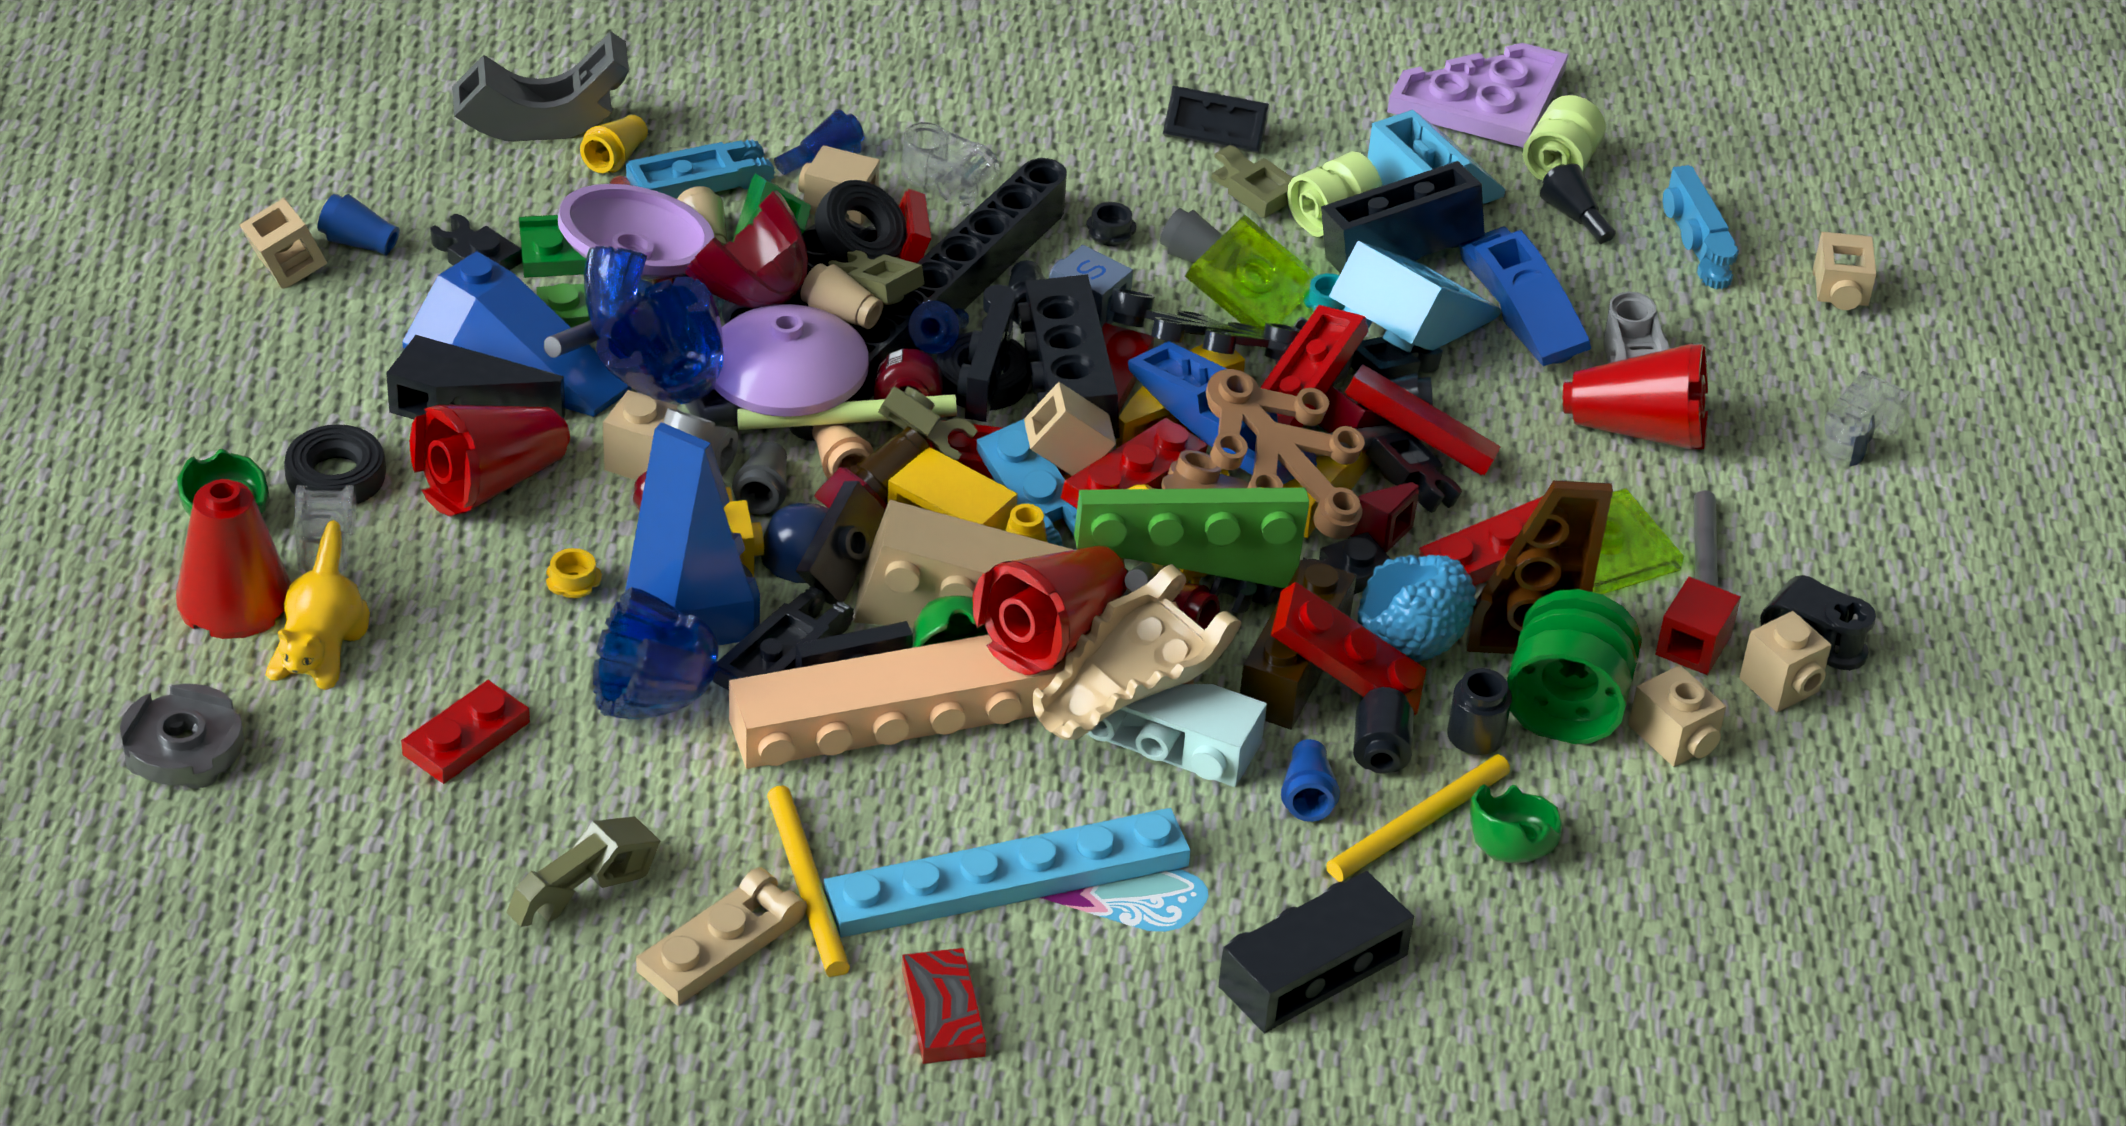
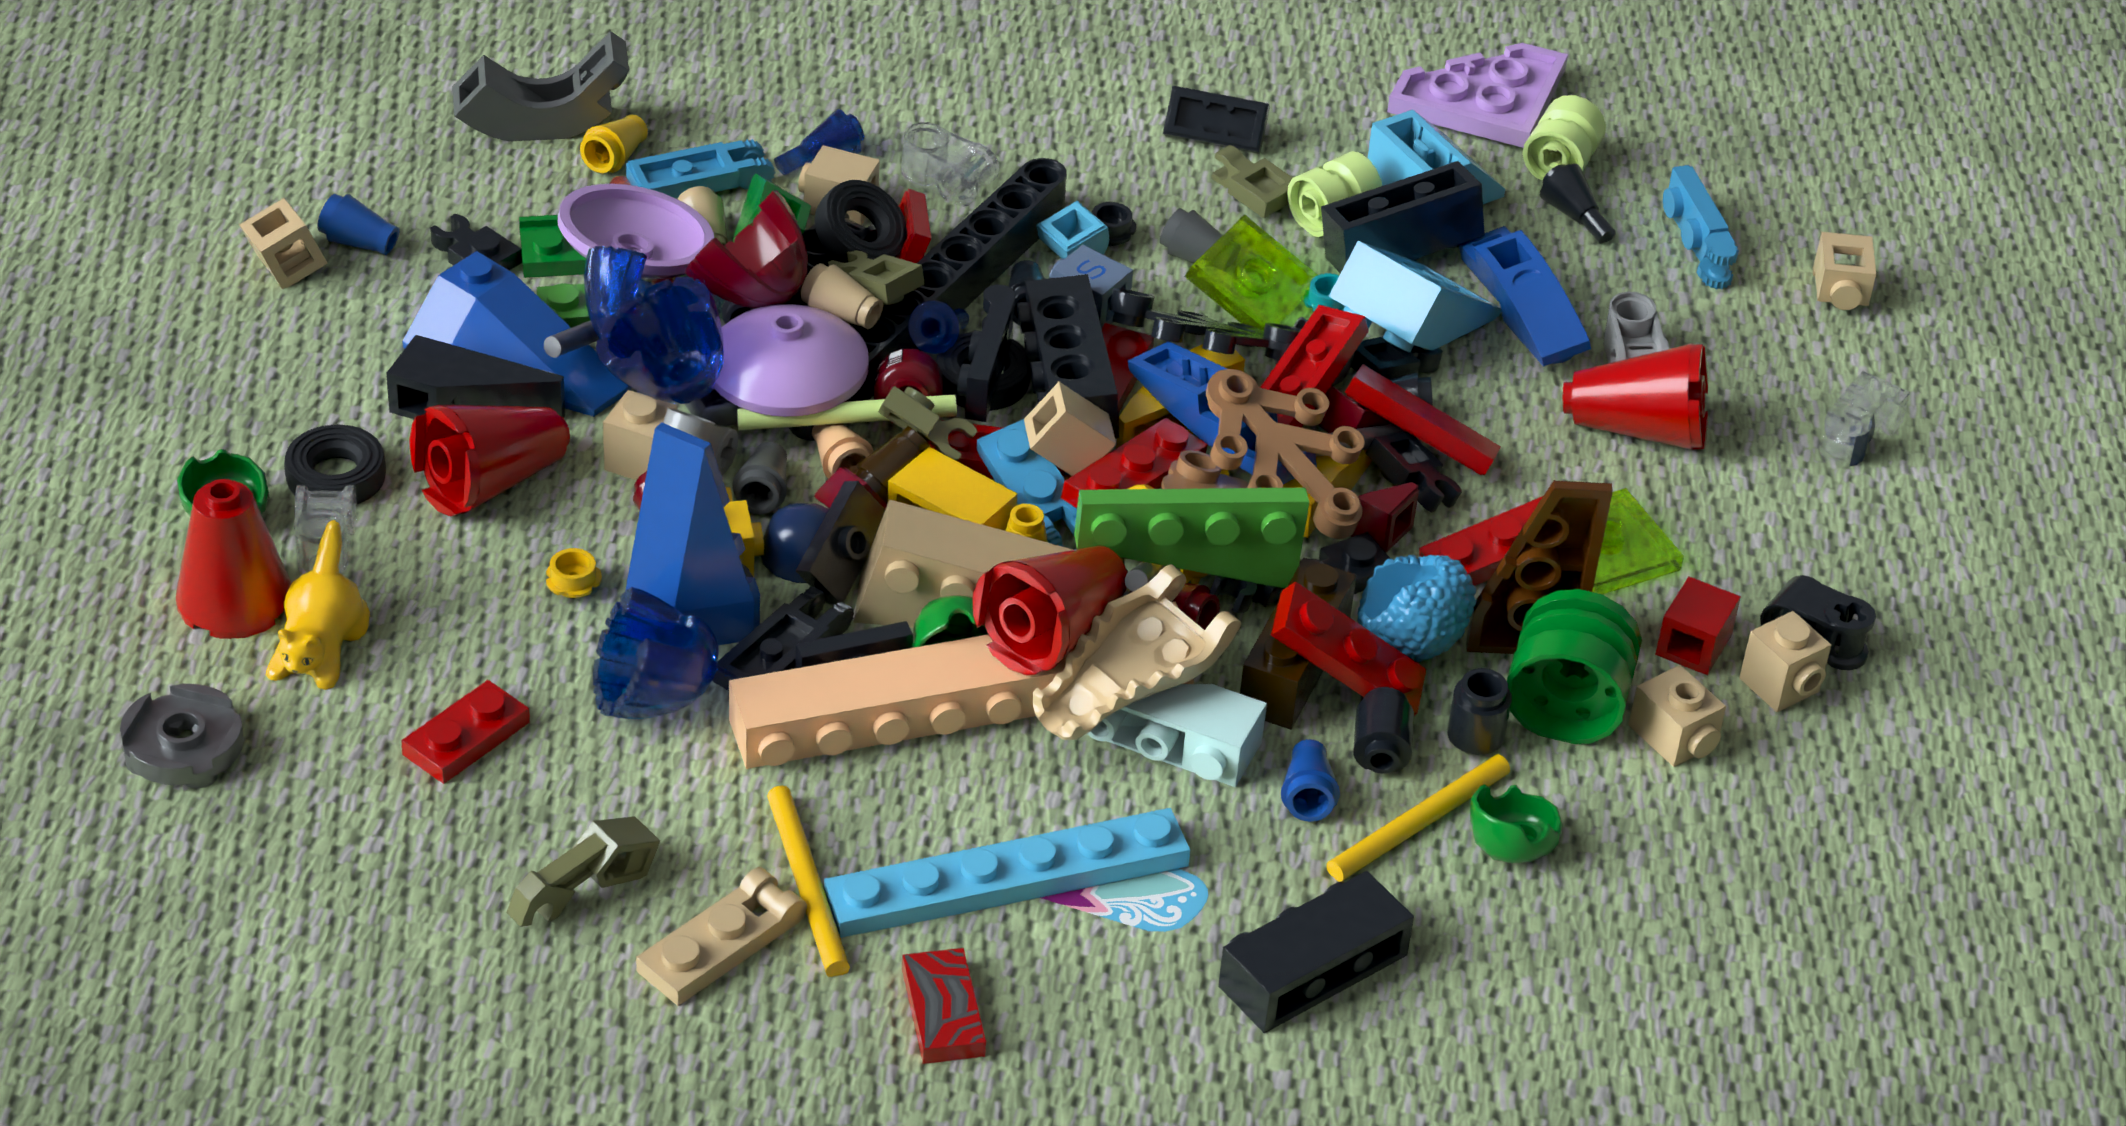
flat silver bar [1694,490,1718,587] -> none
none -> medium azure brick [1037,201,1109,259]

